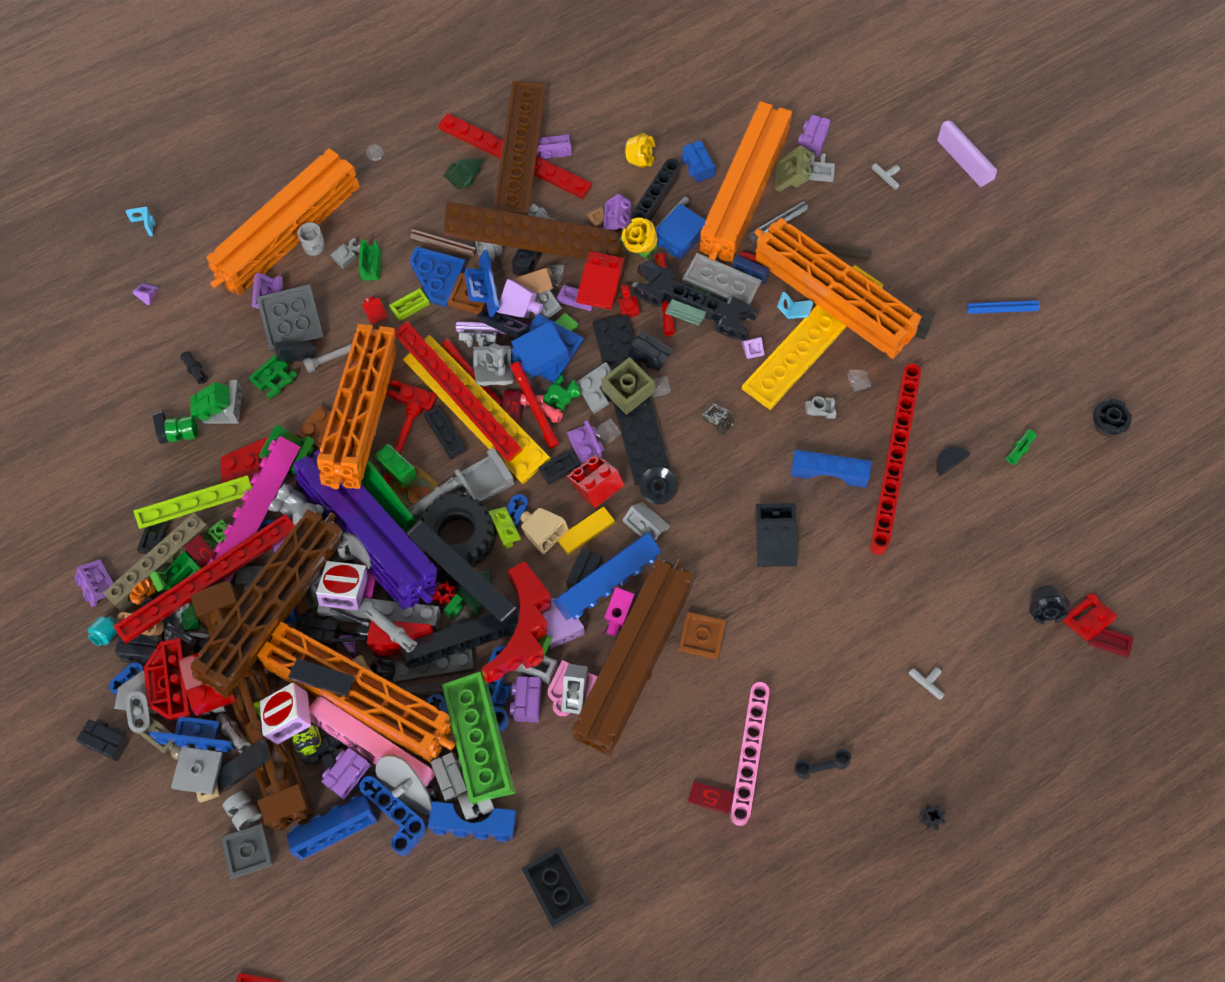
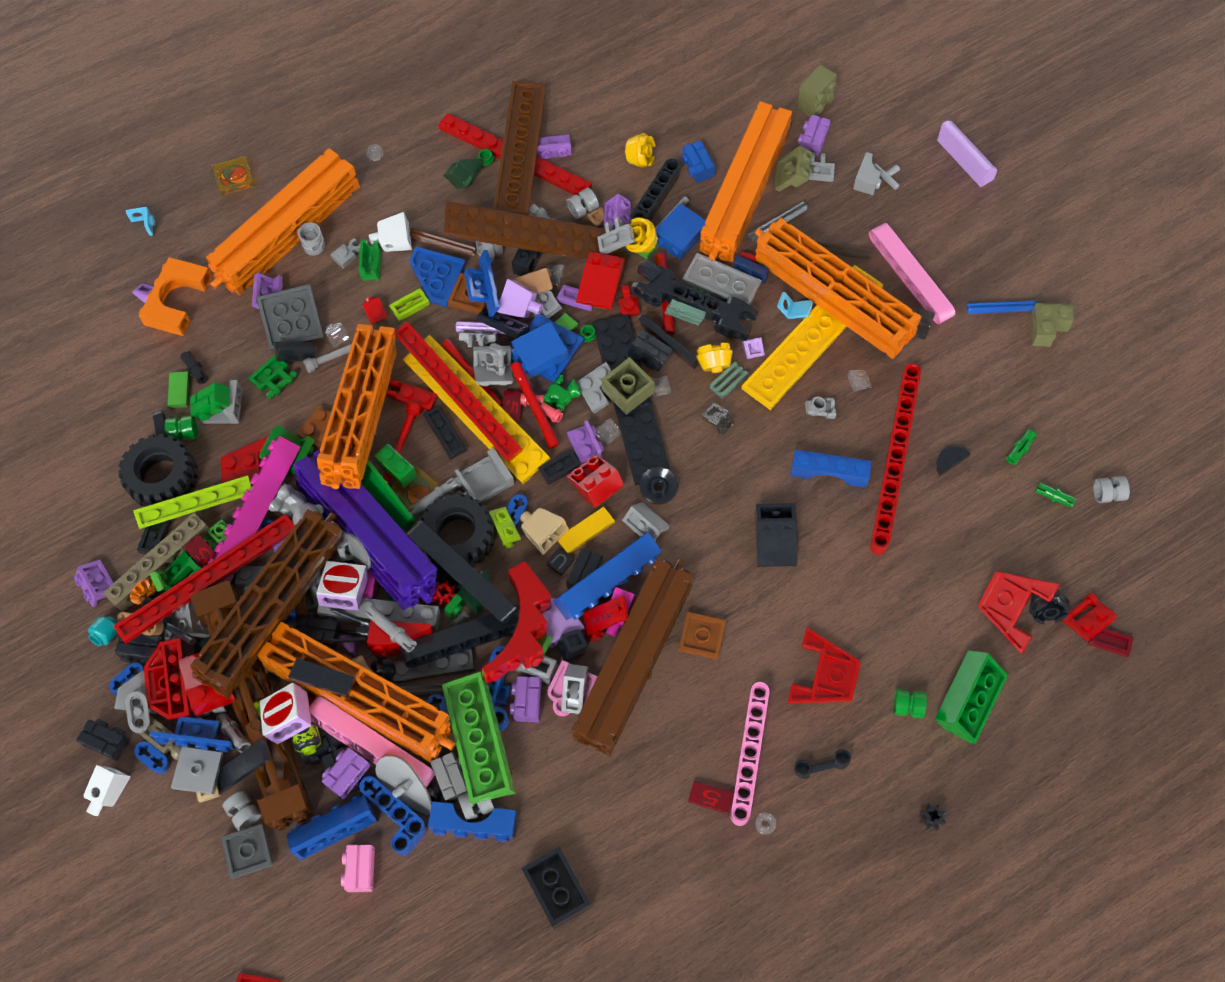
dark green slope [181,604,200,632] -> none
light grey piece [909,667,944,700] -> none
black cone [1093,399,1132,437] -> none
none -> white torso [84,765,131,816]
none -> black tyre [118,434,198,507]
none -> blue beam [134,741,170,774]
none -> orange arch [139,257,213,336]
none -> bright green tile [168,372,190,408]
none -> clear yellow tile [212,156,255,195]
none -> clear tile [325,321,349,347]
none -> bright pink brick [341,845,375,892]
none -> white torso [369,212,412,252]
none -> green plate [477,149,494,166]
none -> black tile [546,548,574,576]
none -> black brick [557,629,587,662]
none -> light grey wheel [566,188,599,220]
none -> green plate [579,325,596,342]
none -> red door [583,595,628,642]
none -> light grey hinge [597,217,635,254]
none -> black tile [639,315,699,369]
none -> yellow cone [696,343,733,373]
none -> sand green tile [709,362,748,399]
none -> clear plate [755,813,776,835]
none -> red wing [787,627,861,704]
none -> olive brick [797,65,837,117]
none -> light grey arch [853,152,882,195]
none -> bright pink beam [869,223,955,324]
none -> green wheel [893,688,927,719]
none -> green slope [935,650,1008,745]
none -> red wing [978,571,1061,654]
none -> olive brick [1030,303,1074,347]
none -> green pin [1035,482,1076,509]
none -> light grey wheel [1093,476,1130,503]

